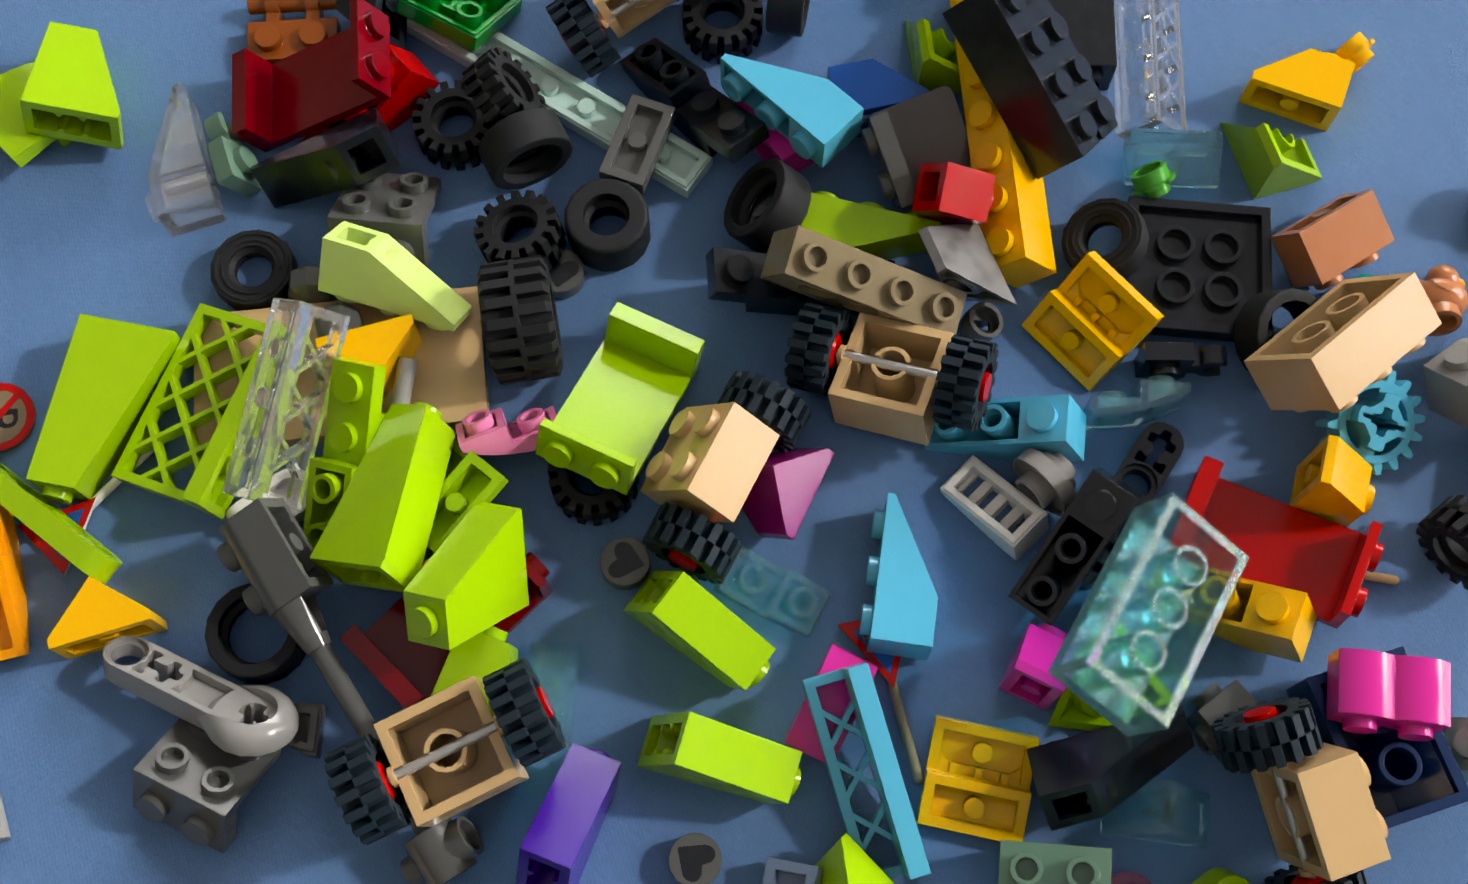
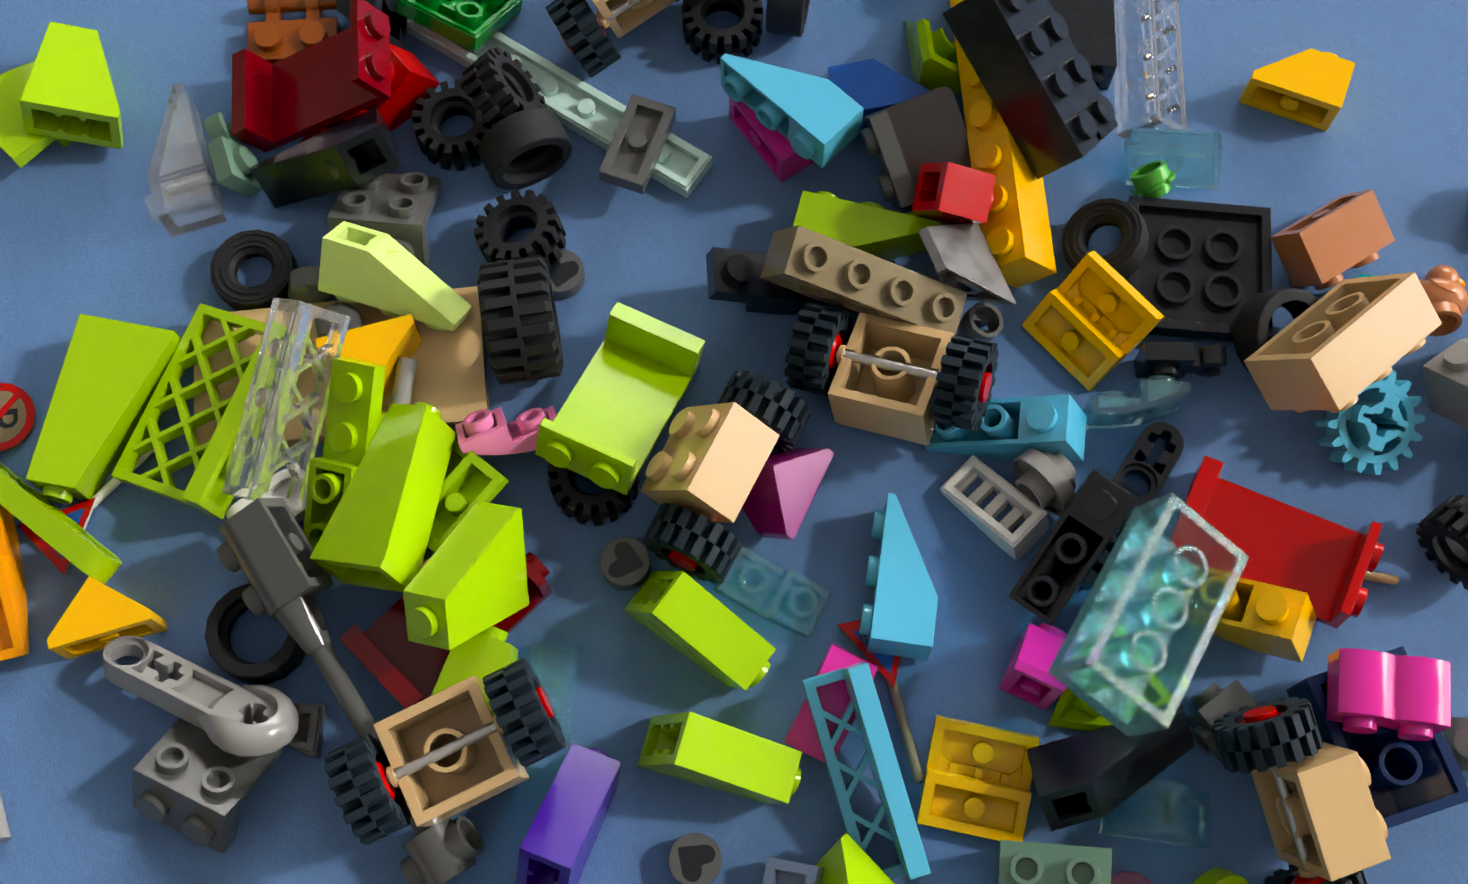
black tyre [565,178,651,272] -> none
black slope [620,37,770,164] -> none
black tyre [724,158,811,253] -> none
lime slope [1220,122,1322,199] -> none
yellow slope [1289,434,1375,527] -> none
yellow plate [1334,32,1375,74] -> none

